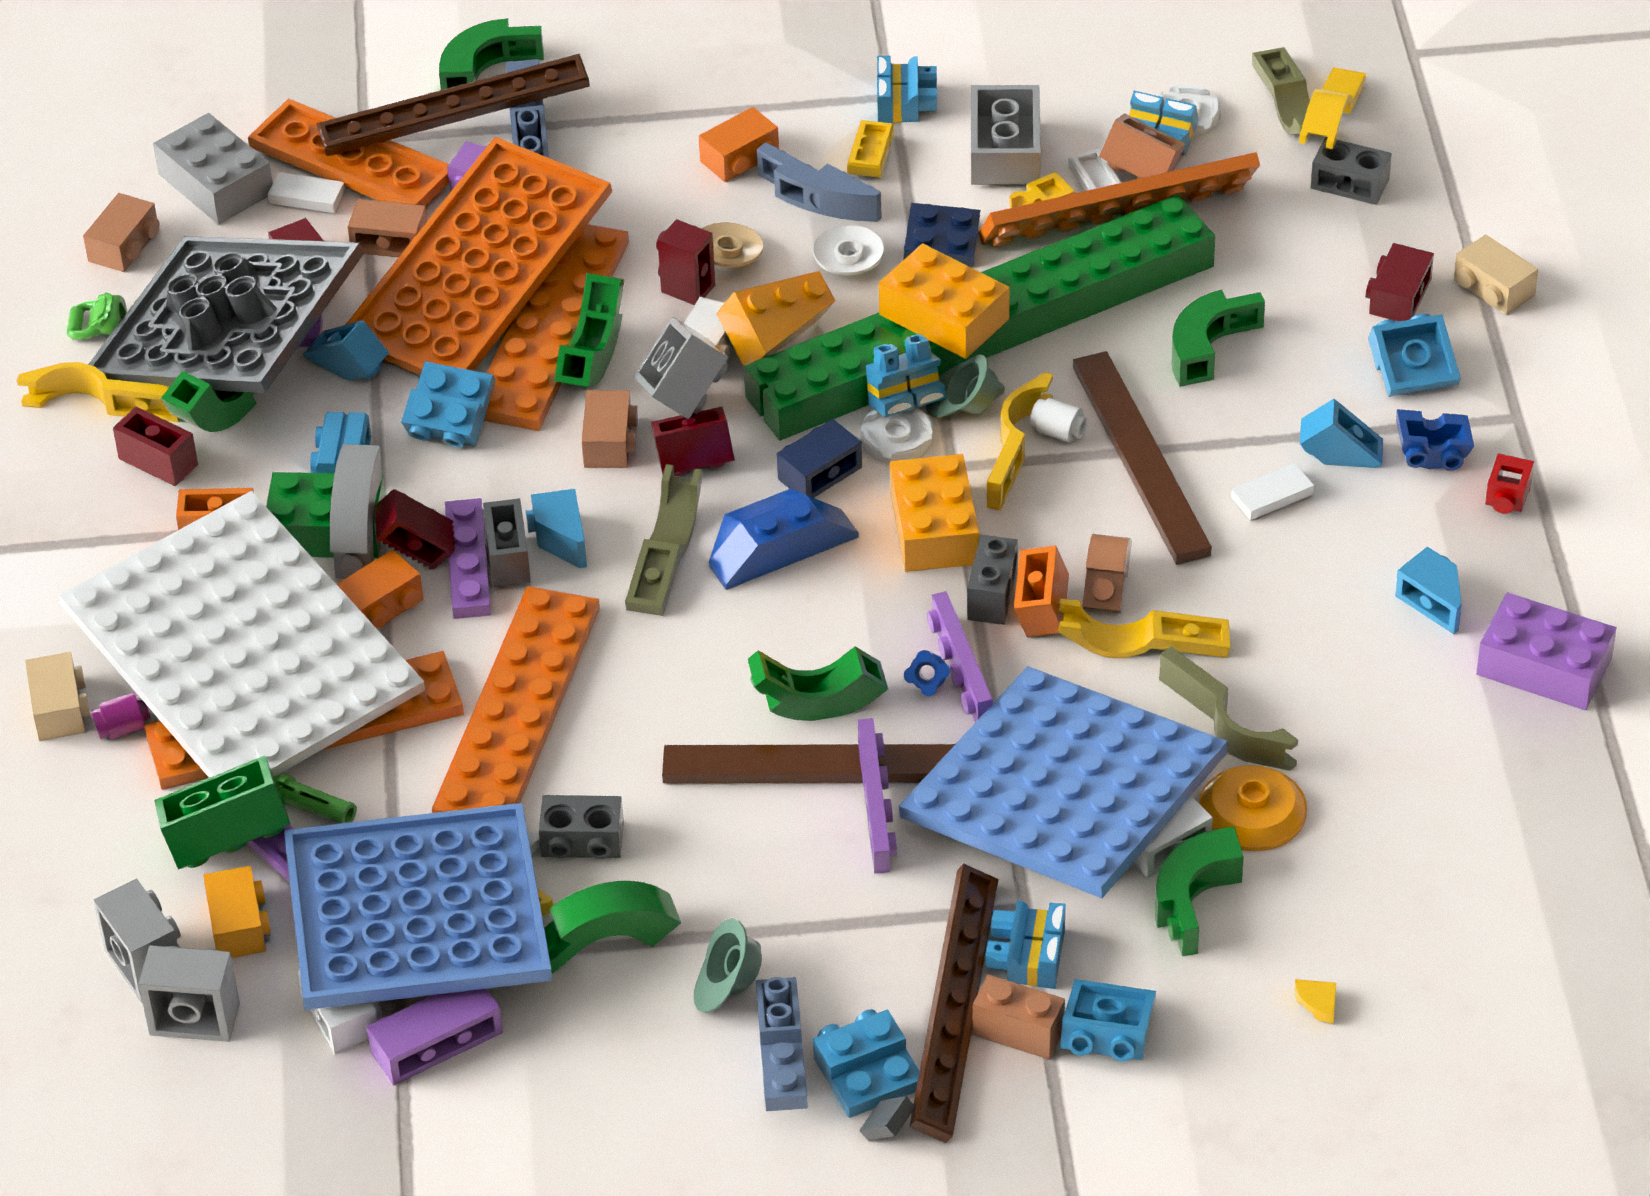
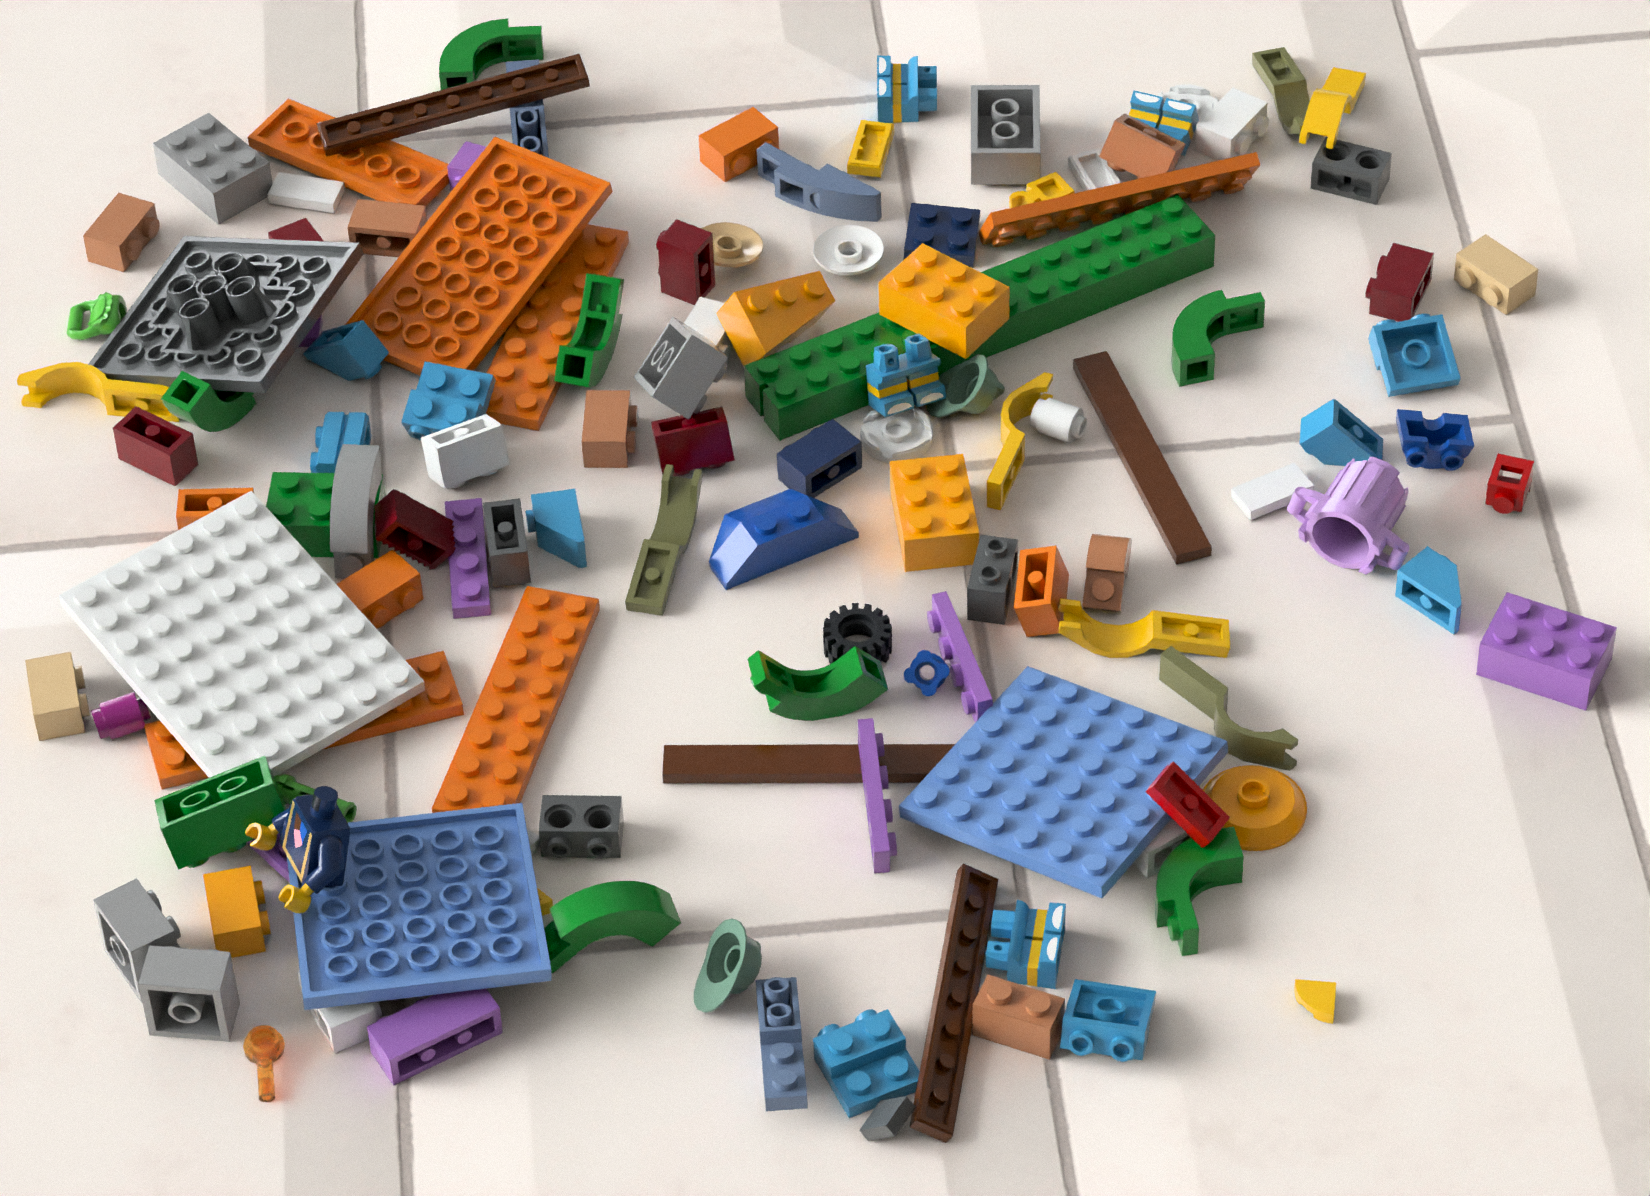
none -> clear orange plate [243,1025,285,1102]
none -> dark blue torso [245,786,350,913]
none -> white brick [421,414,510,488]
none -> black tyre [823,603,892,664]
none -> red plate [1145,761,1230,848]
none -> white brick [1195,88,1269,161]
none -> lavender container [1287,457,1409,574]

